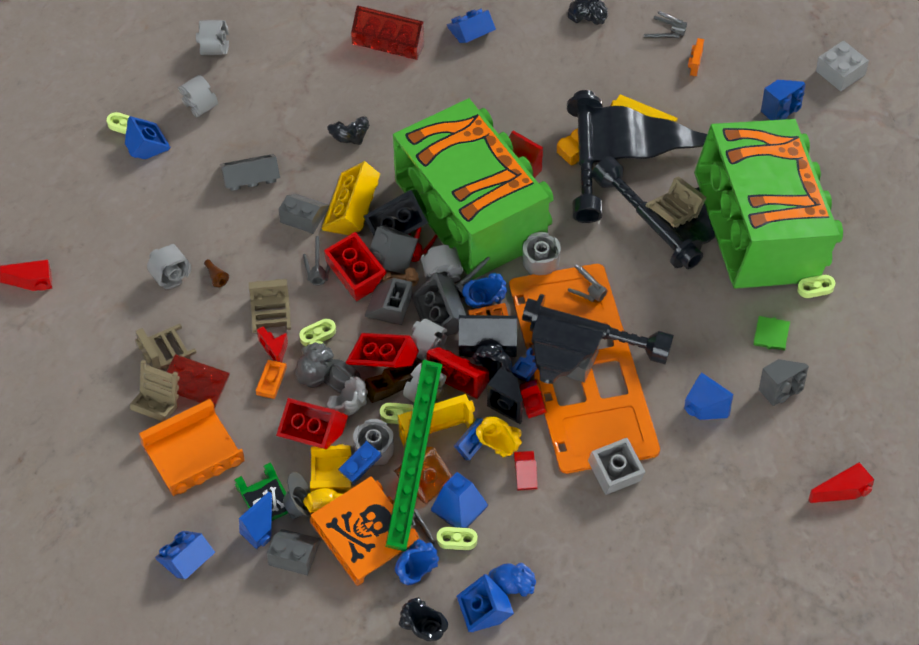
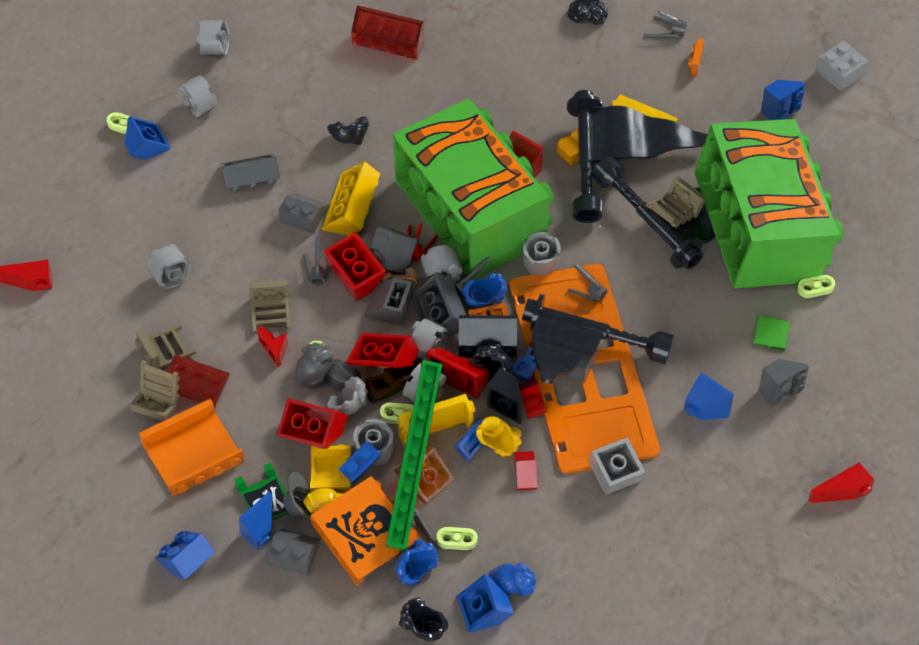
reddish brown cone [204,259,229,287] -> none
orange plate [256,360,287,399] -> none
yellowish green plate [299,319,336,346] -> none
black slope [364,189,429,236] -> none
blue slope [431,472,488,528] -> none
blue slope [446,8,496,43] -> none

